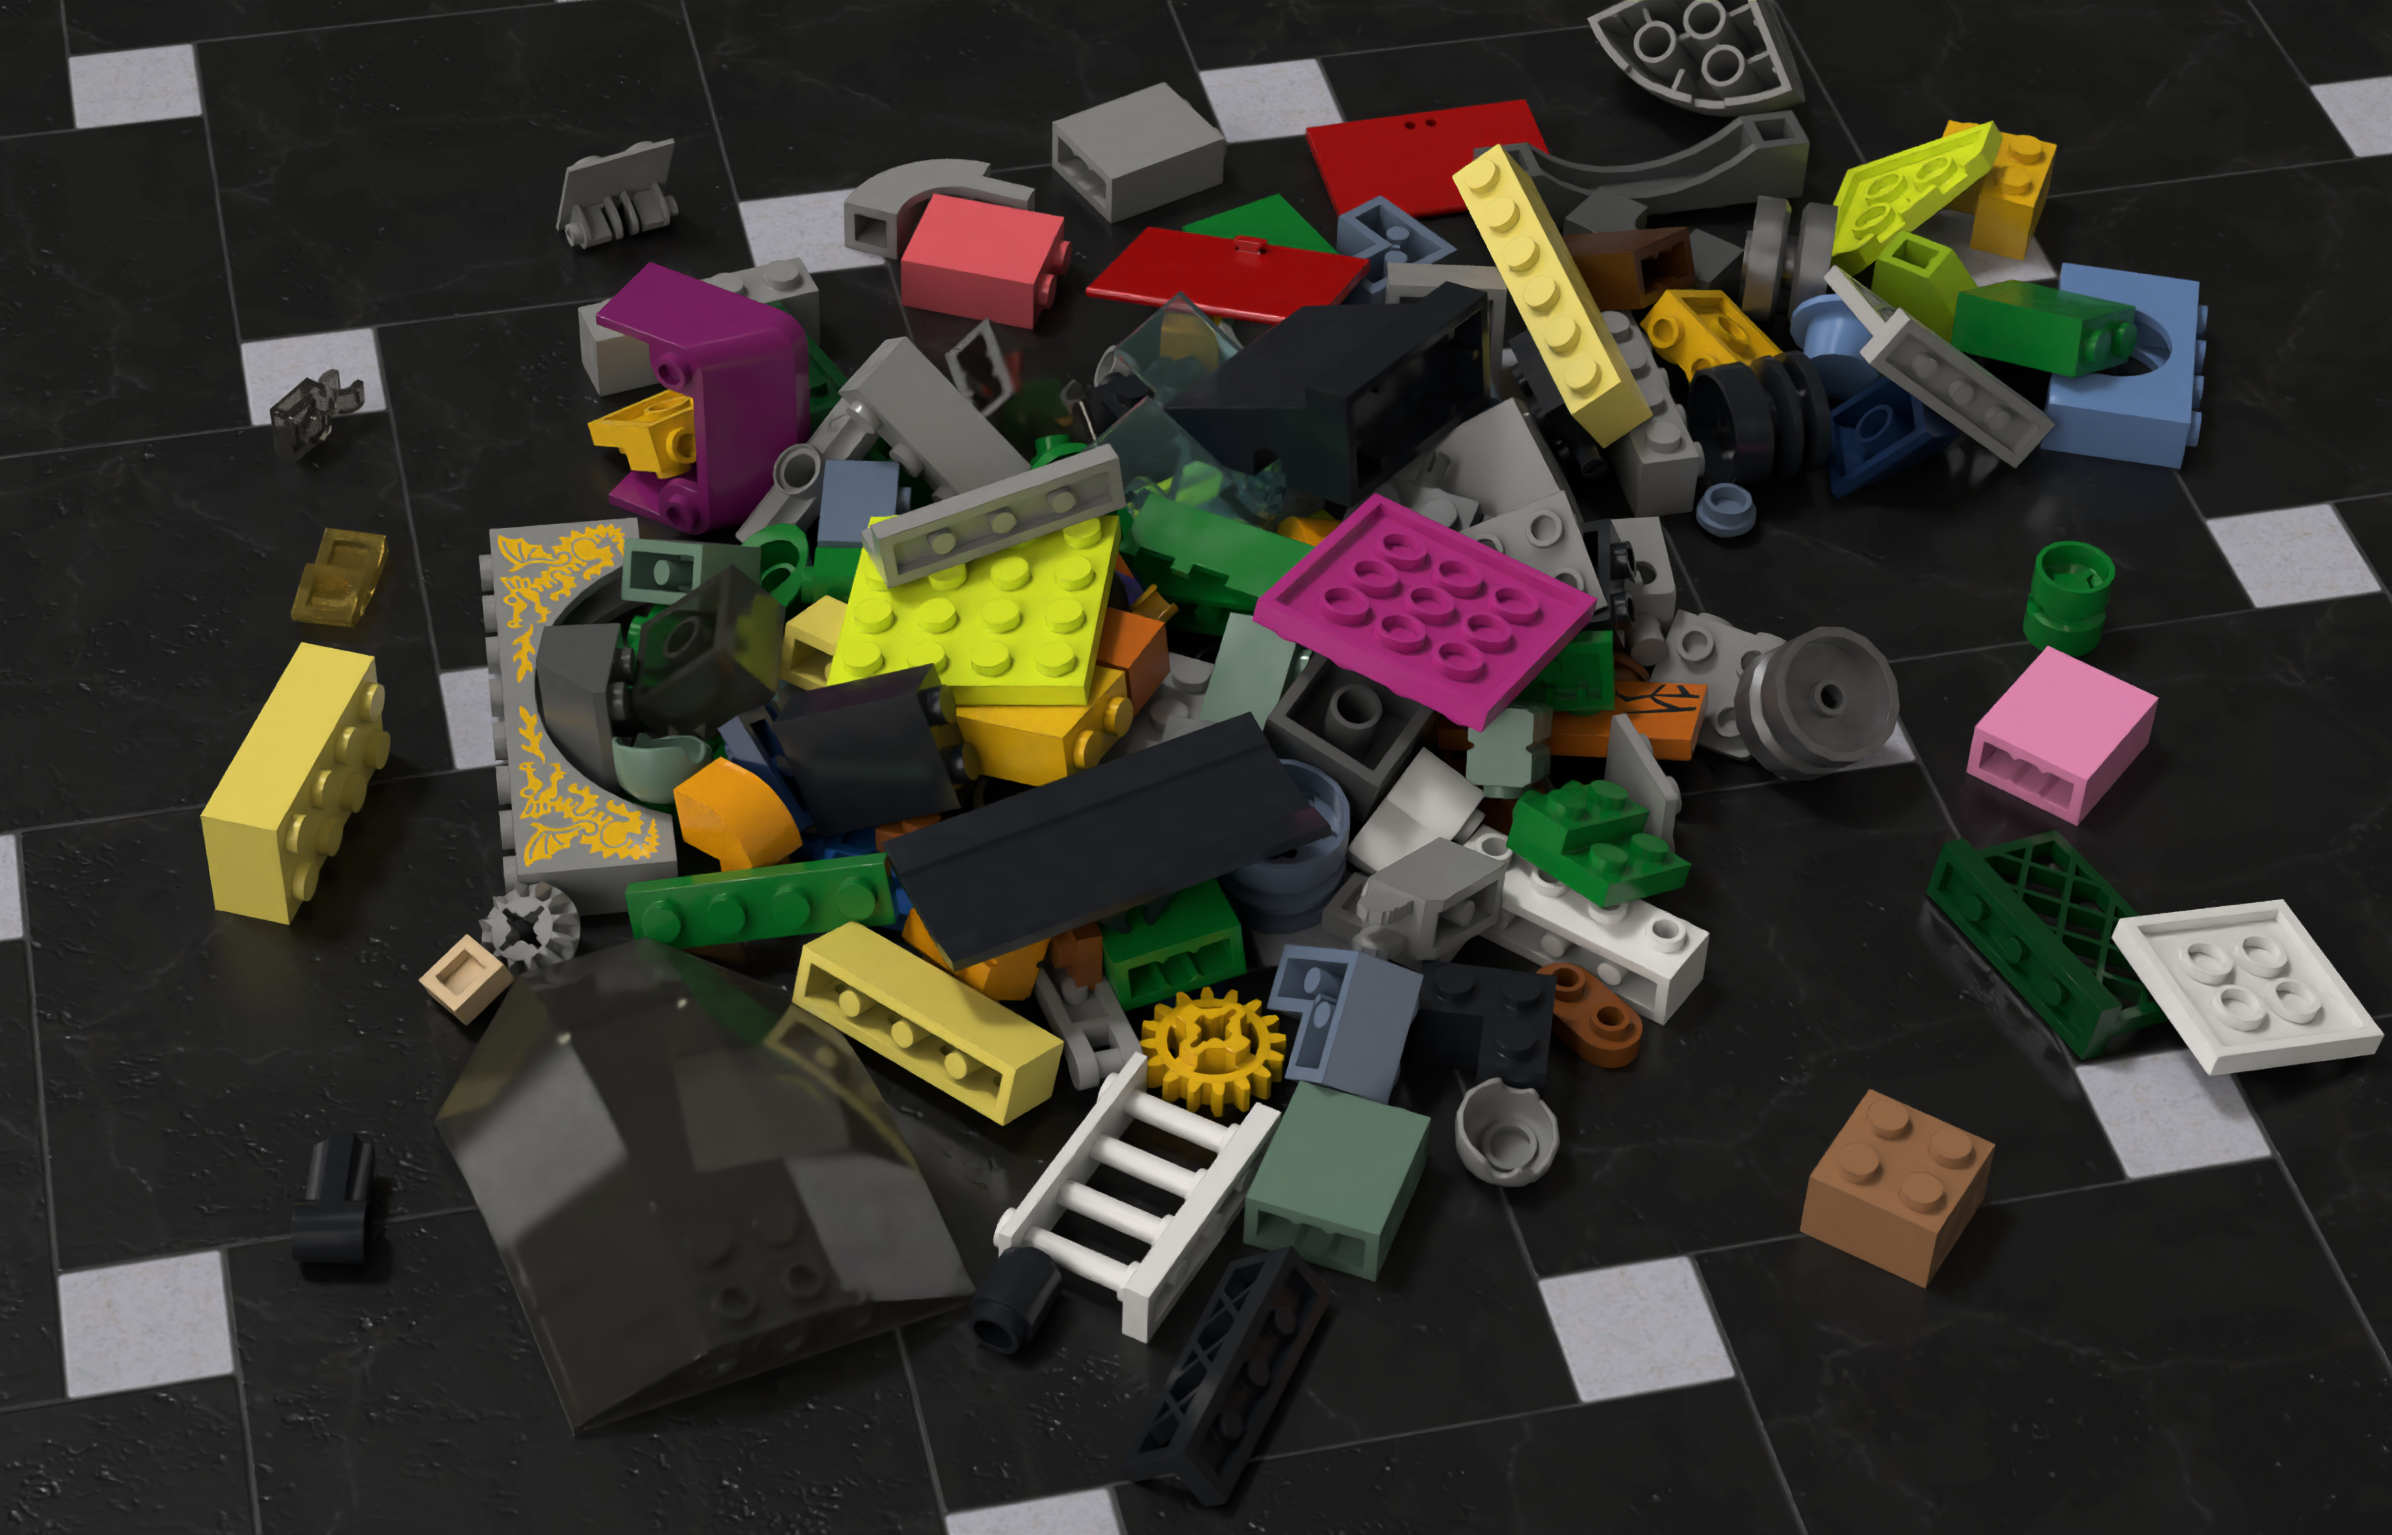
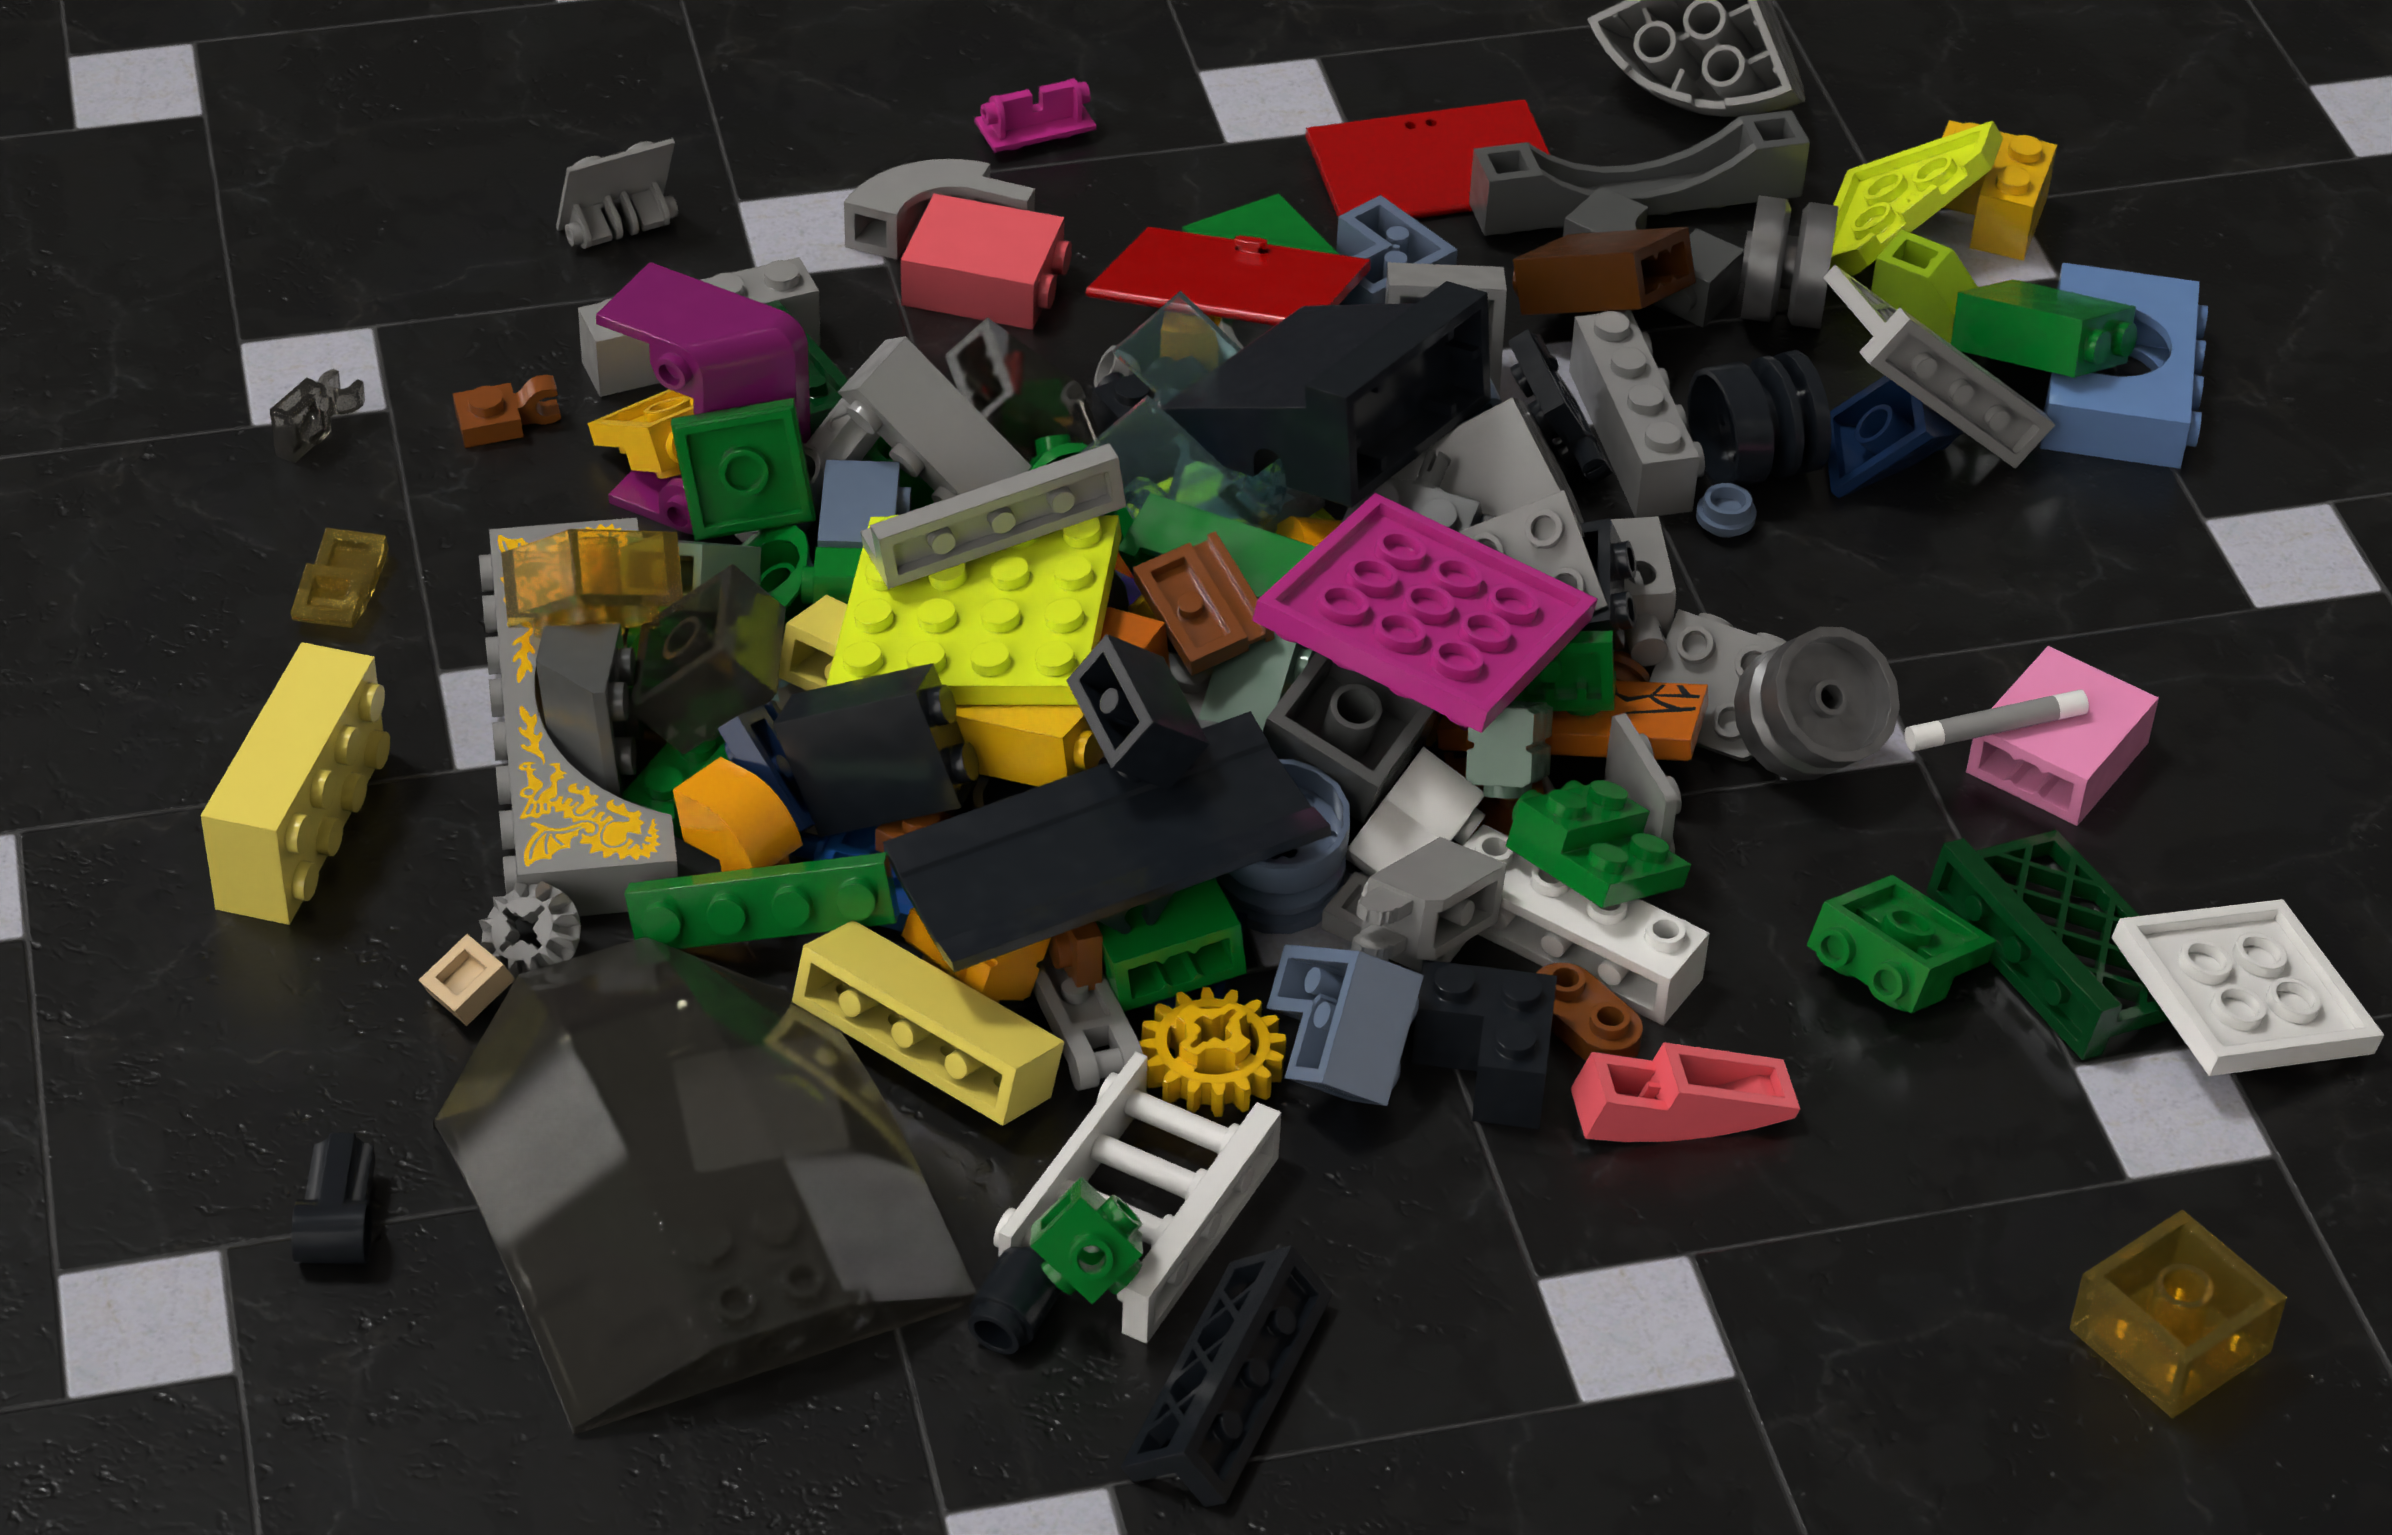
sand green hair [611,733,714,804] -> none
light grey brick [1052,82,1227,224] -> none
sand green brick [1243,1080,1431,1282] -> none
light yellow brick [1452,143,1653,448] -> none
light grey hair [1455,1078,1560,1187] -> none
yellow plate [1639,290,1783,384] -> none
medium blue piece [1790,294,1881,400] -> none
medium nougat brick [1800,1089,1996,1289] -> none
green wheel [2023,541,2115,657] -> none
none -> dark orange plate [452,375,561,448]
none -> clear yellow brick [501,529,684,638]
none -> green tile [671,398,817,541]
none -> dark pink hinge [975,78,1096,153]
none -> green brick [1030,1177,1143,1304]
none -> black brick [1066,634,1210,790]
none -> dark orange plate [1133,531,1275,676]
none -> coral slope [1570,1042,1800,1142]
none -> green plate [1806,875,1997,1014]
none -> light grey bar [1905,689,2089,752]
none -> clear yellow brick [2069,1209,2287,1419]

